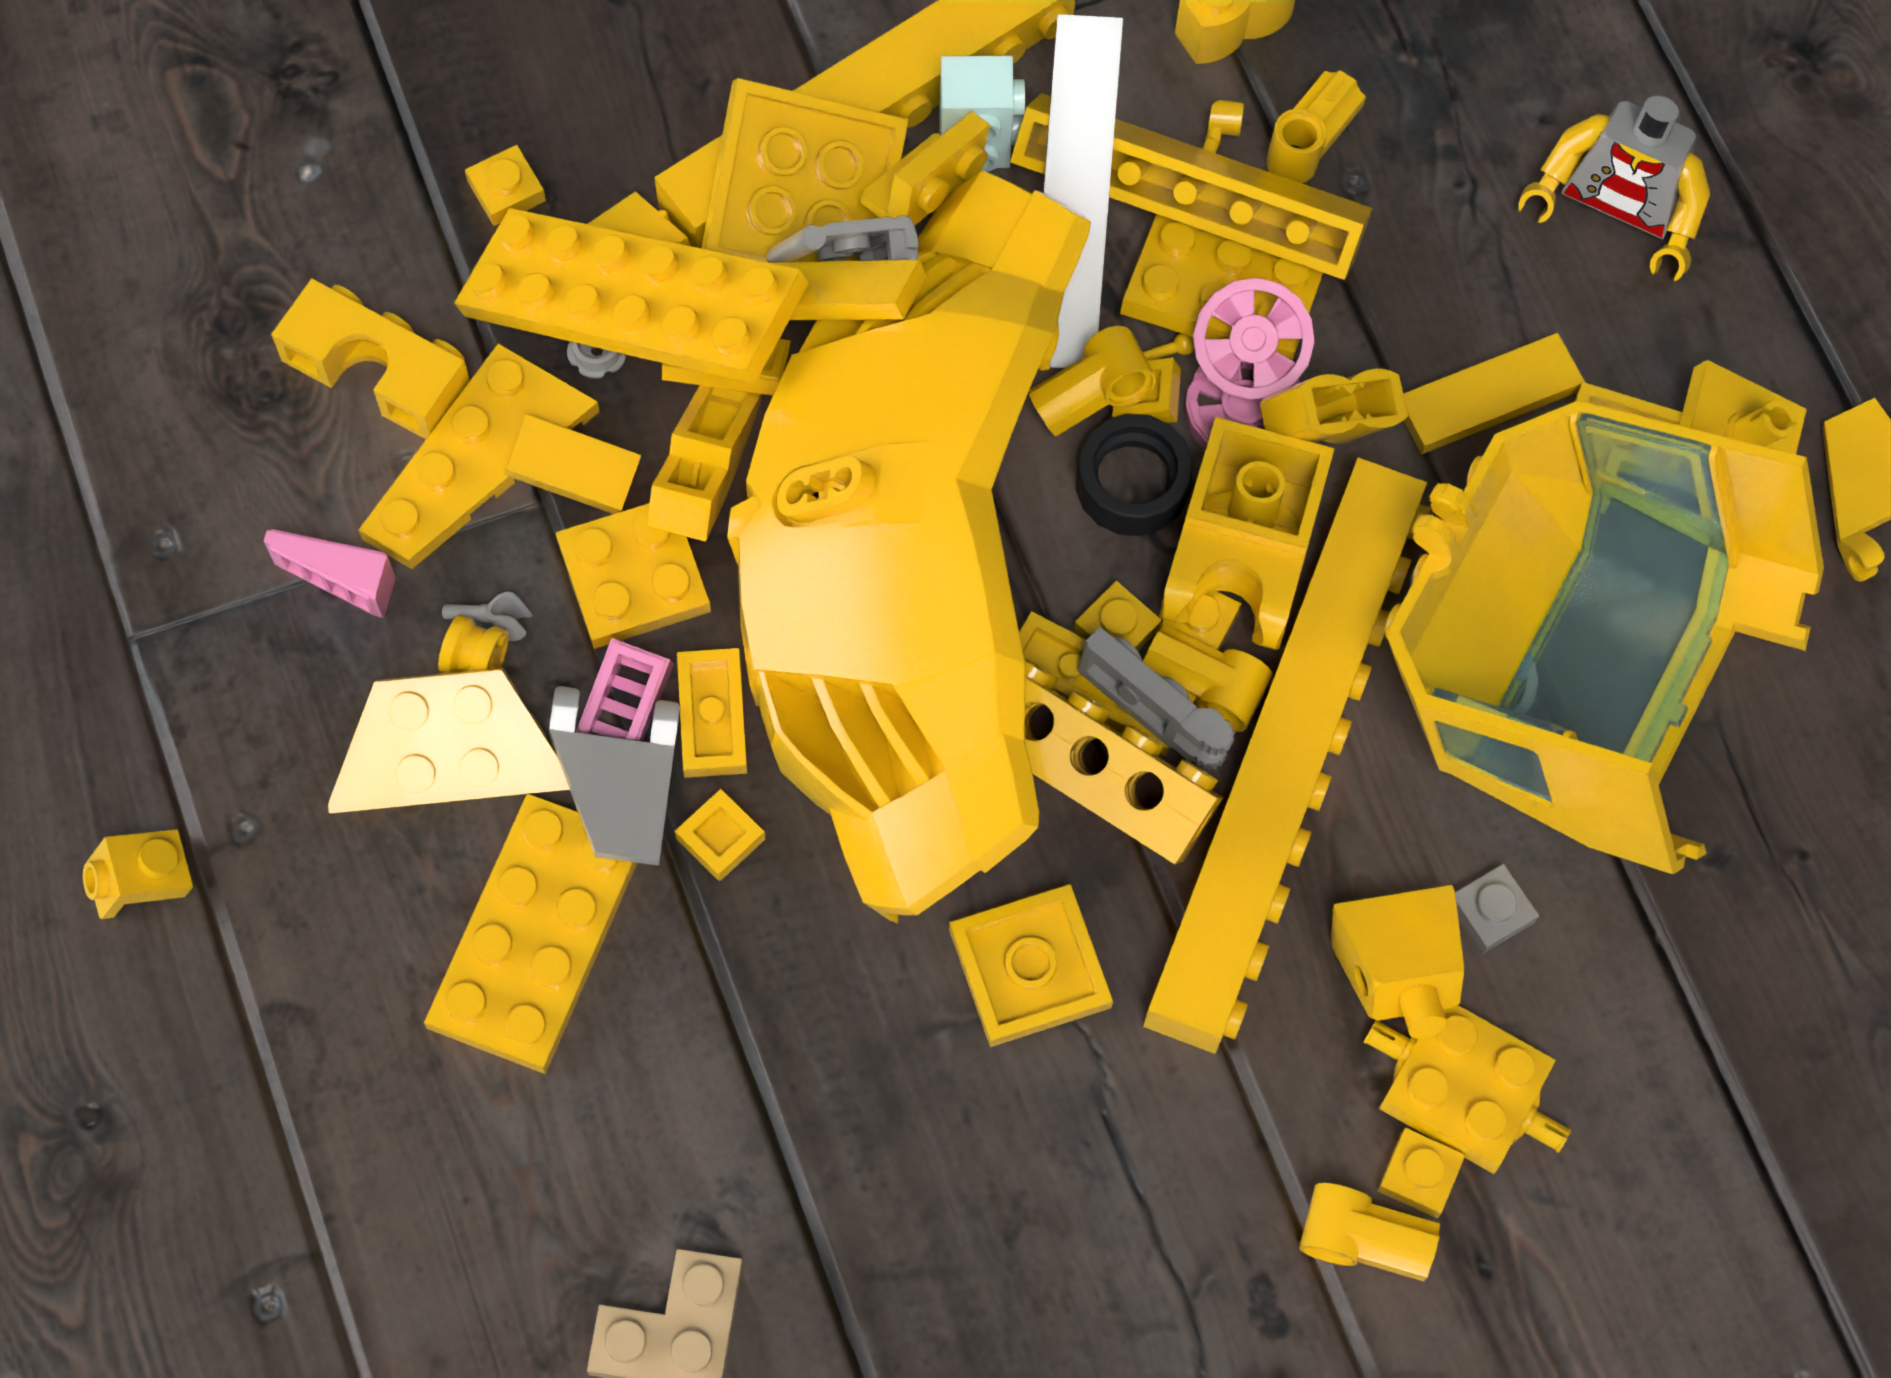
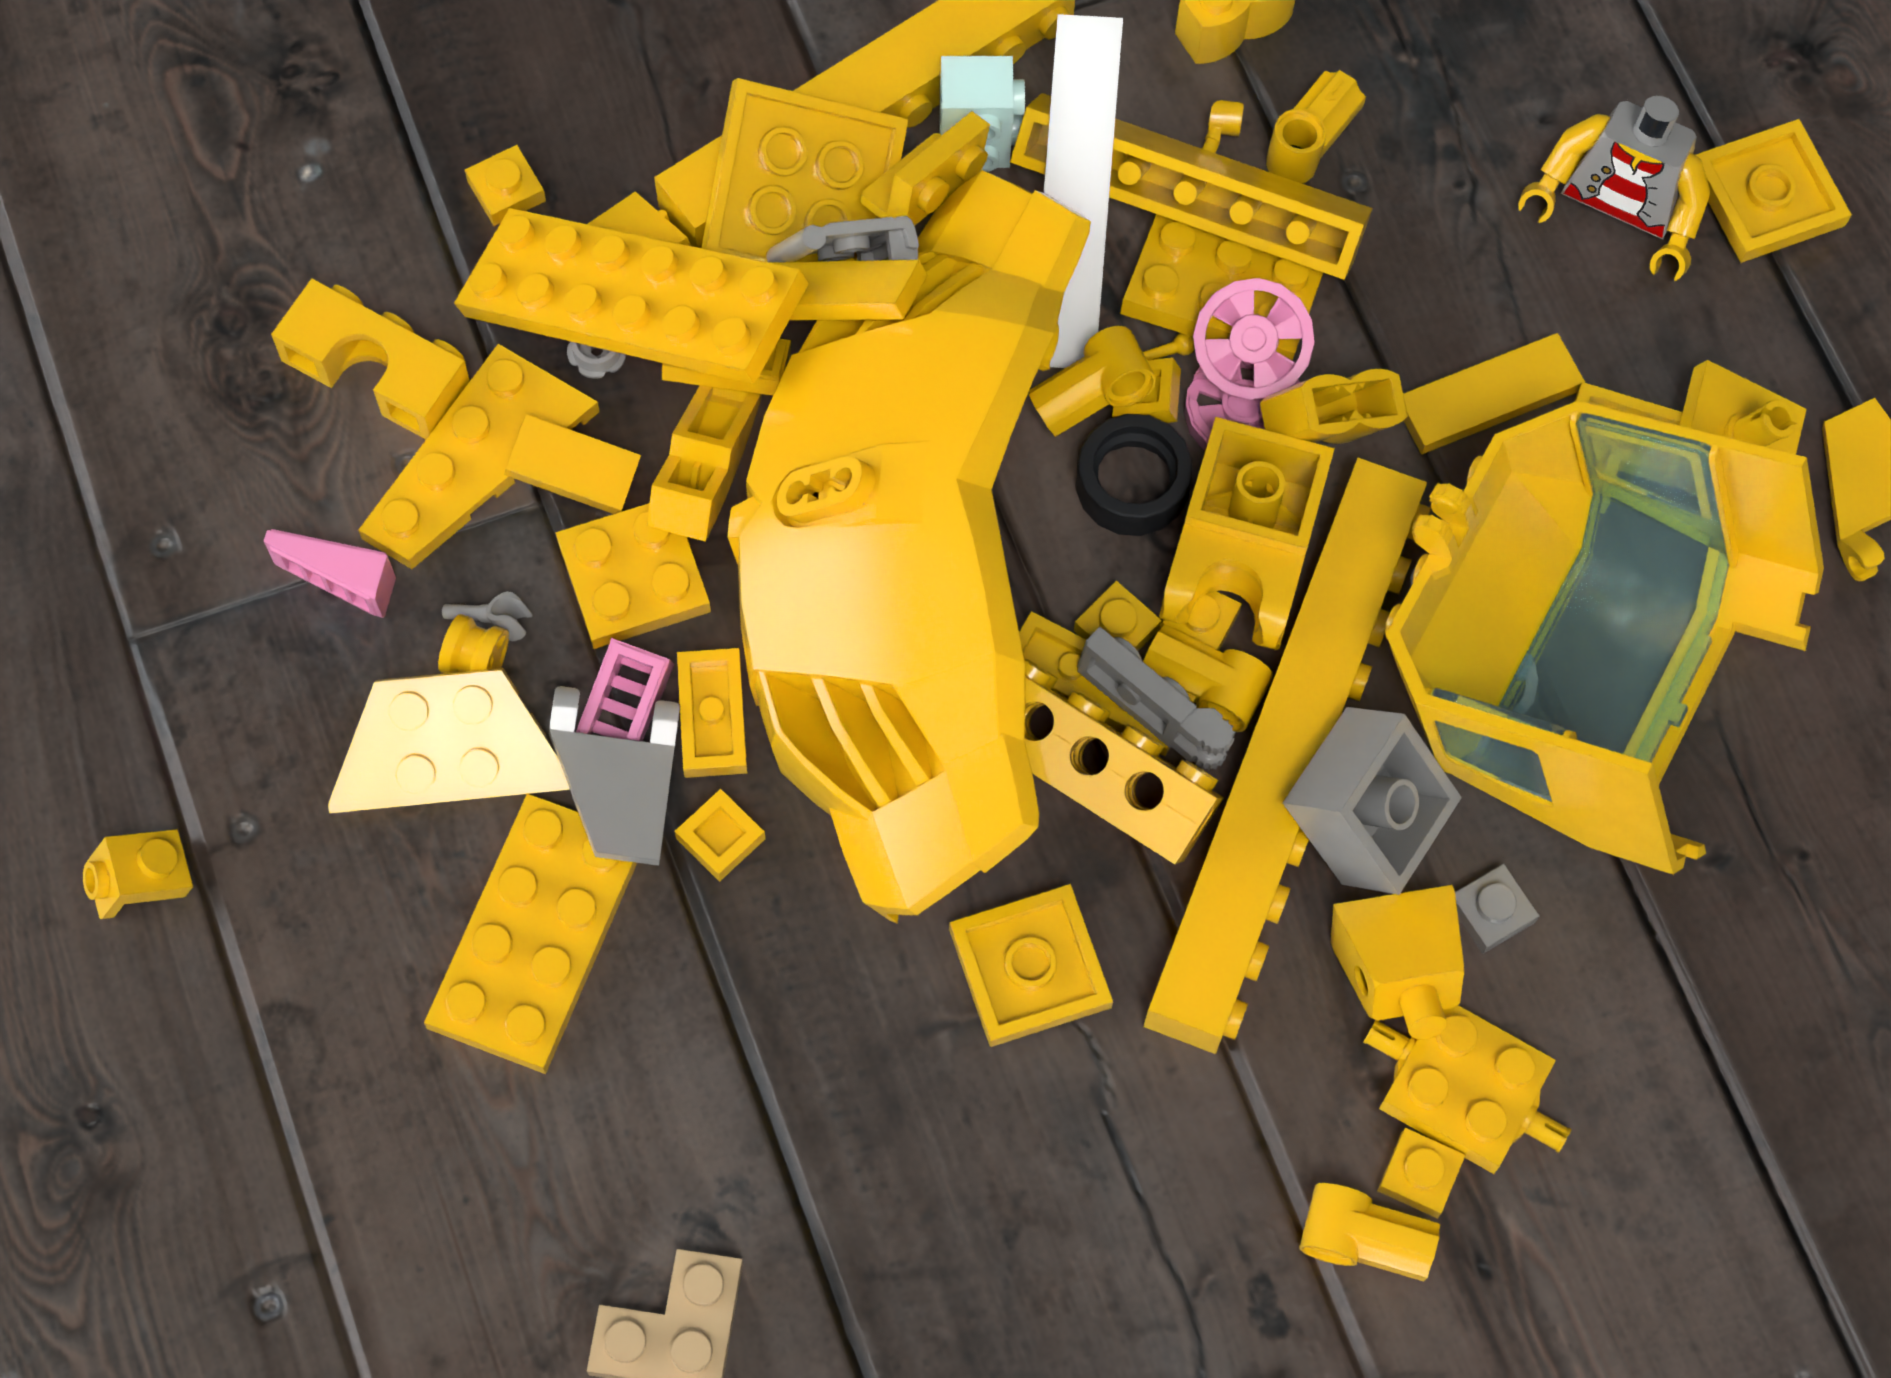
none -> light grey brick [1283,707,1462,895]
none -> yellow plate [1696,119,1852,263]

